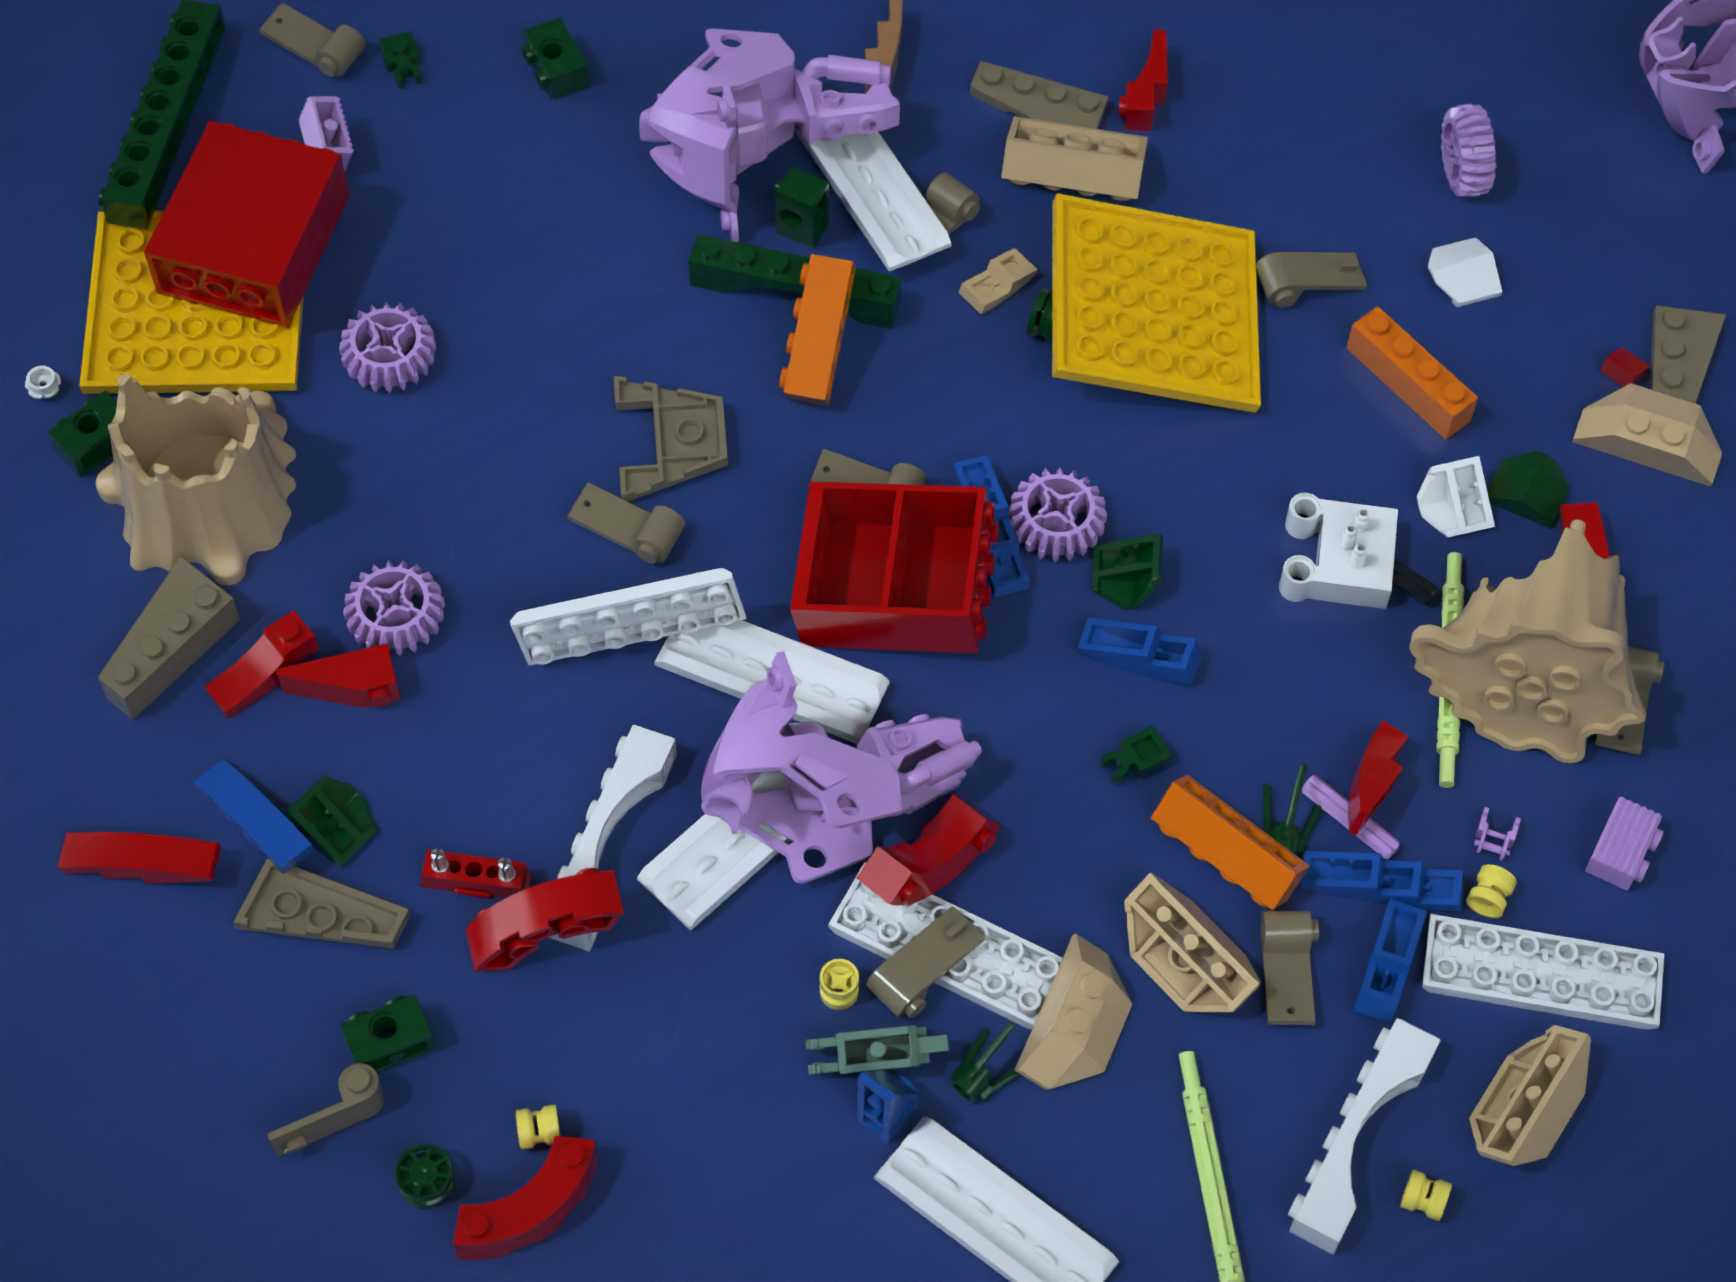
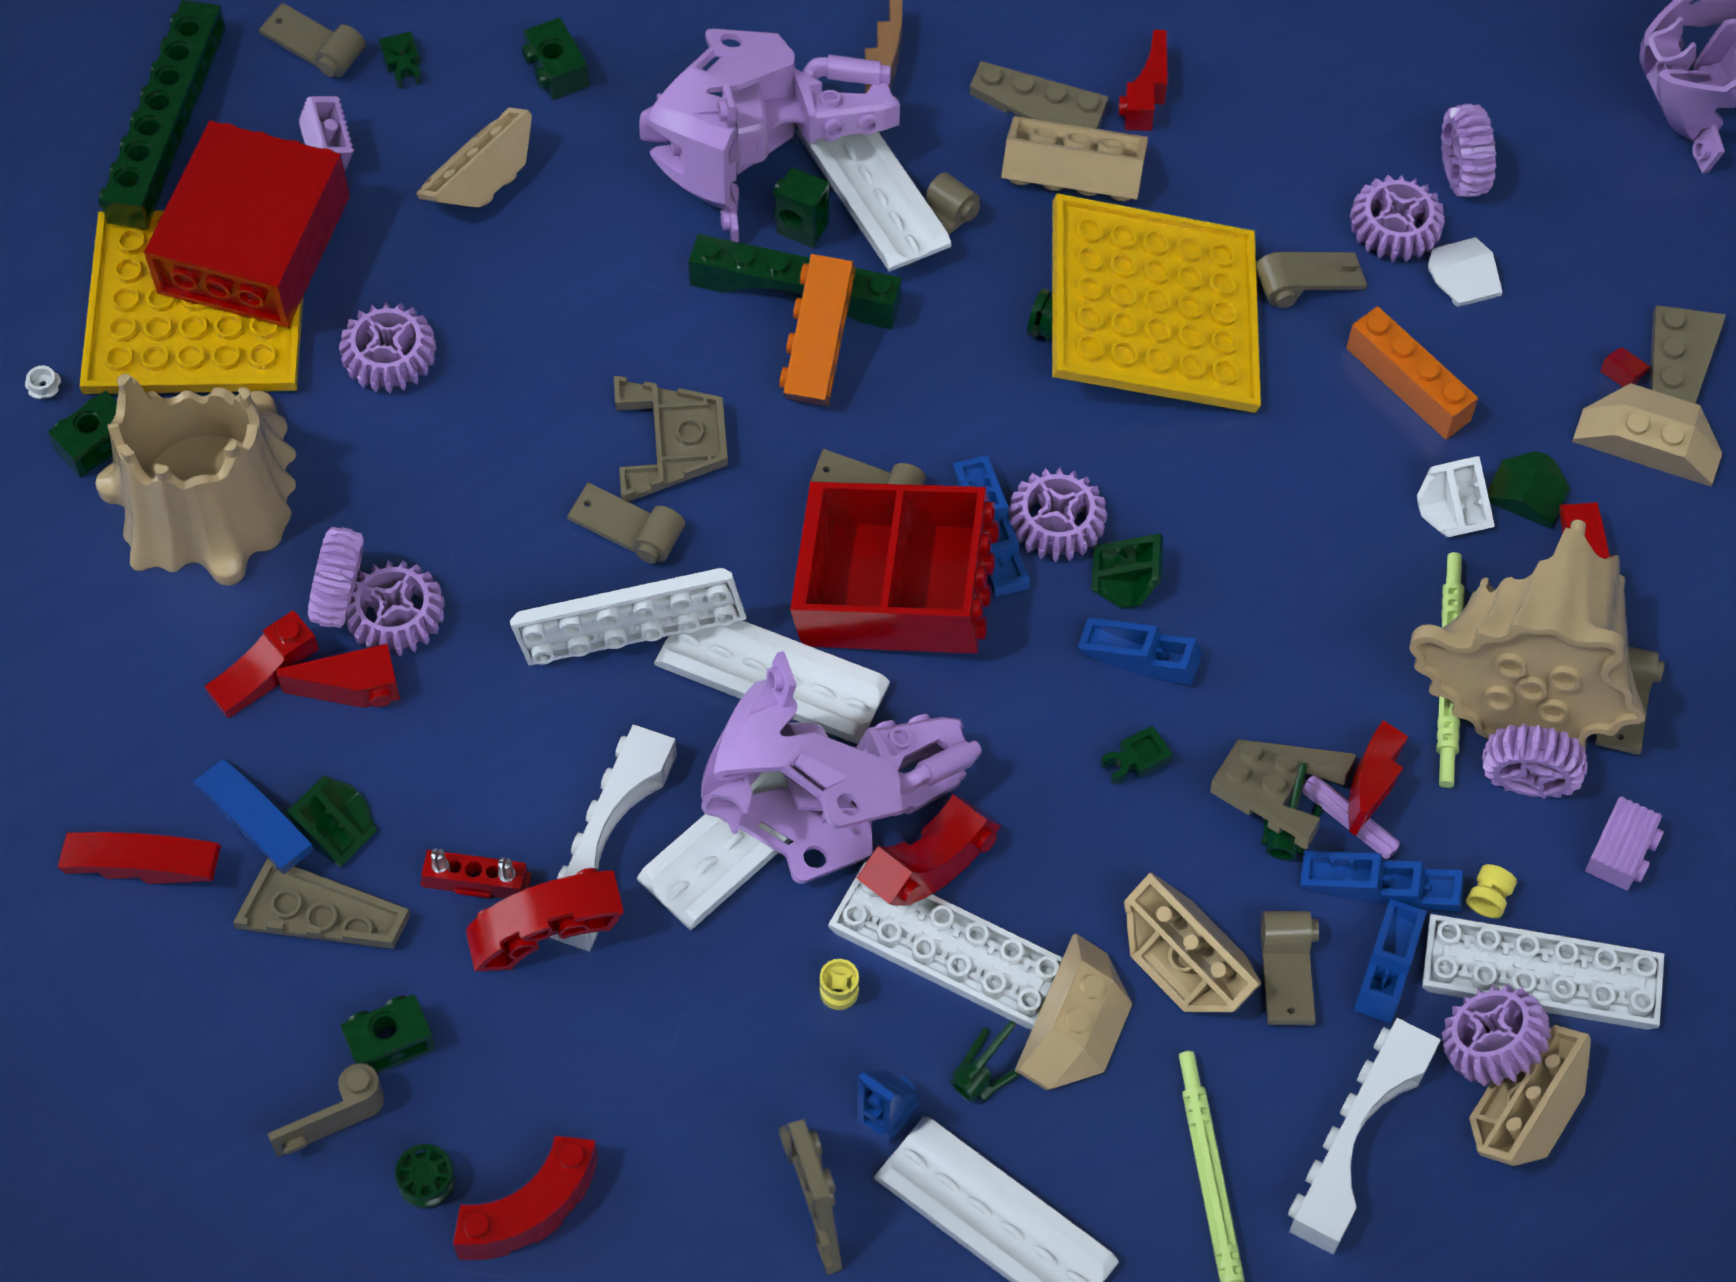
dark tan wedge [98,556,240,720] -> none
light yellow wheel [515,1104,561,1150] -> none
sand green hinge [805,1025,950,1074] -> none
dark tan door [866,906,985,1019] -> none
tan slope [959,248,1038,315] -> none
orange brick [1151,775,1310,910] -> none
white piece [1279,493,1438,609] -> none
light yellow wheel [1400,1169,1452,1222] -> none
lavender piece [1474,807,1521,861] -> none
none -> lavender gear [308,527,364,628]
none -> tan wedge [416,108,532,208]
none -> dark tan wing [778,1119,842,1275]
none -> dark tan wing [1210,739,1357,849]
none -> lavender gear [1350,174,1445,263]
none -> lavender gear [1441,983,1552,1087]
none -> lavender gear [1482,723,1588,800]

